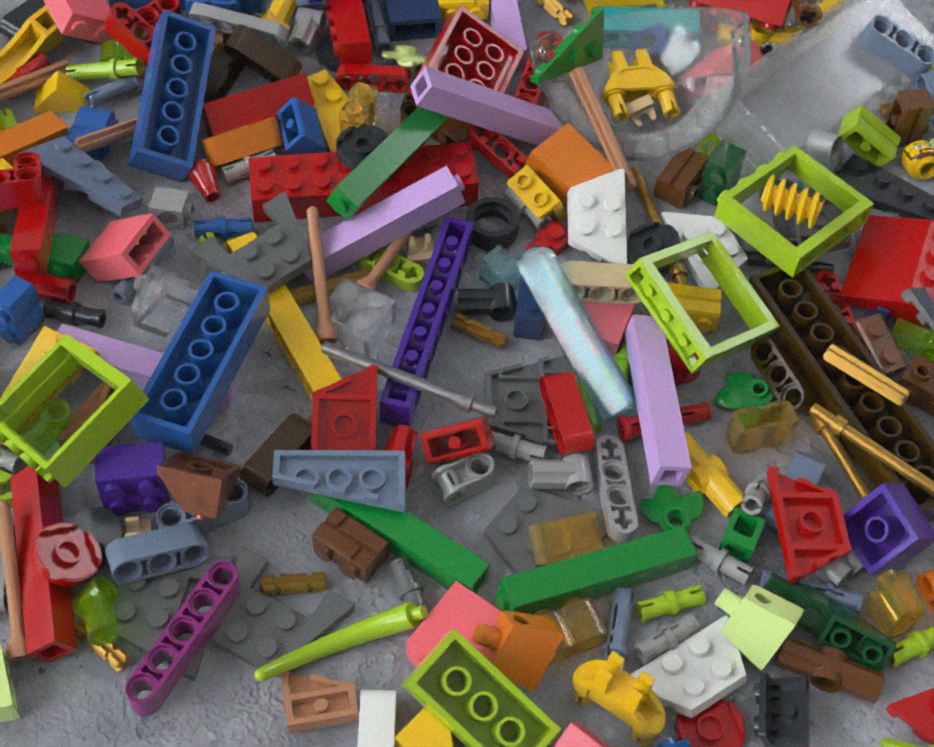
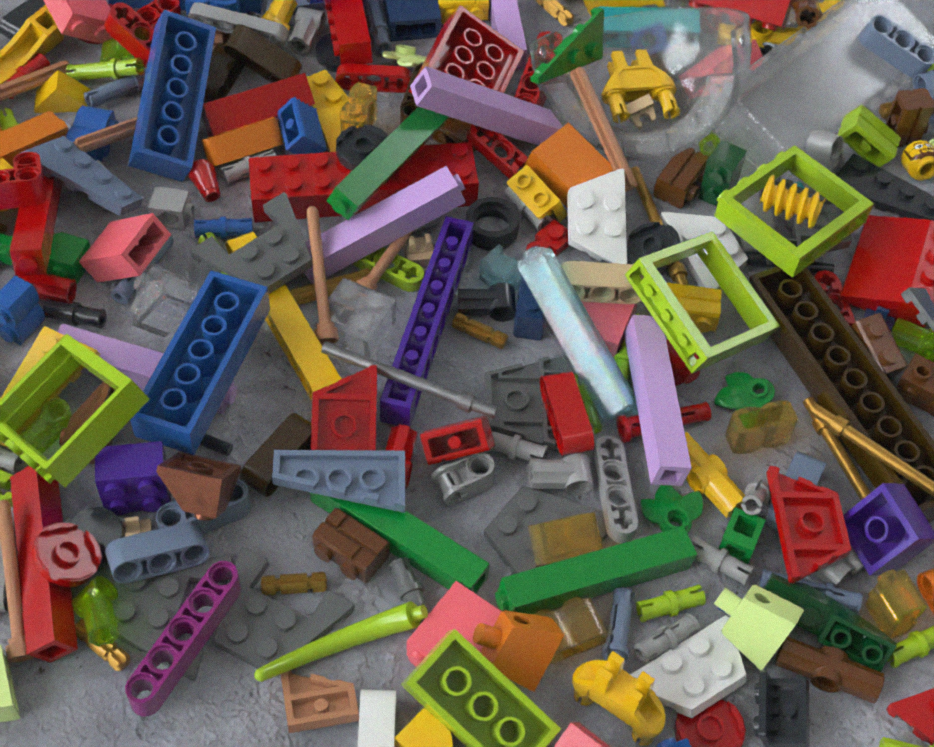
dark brown beam [750,338,819,417] -> none
axle [823,344,910,406] -> none

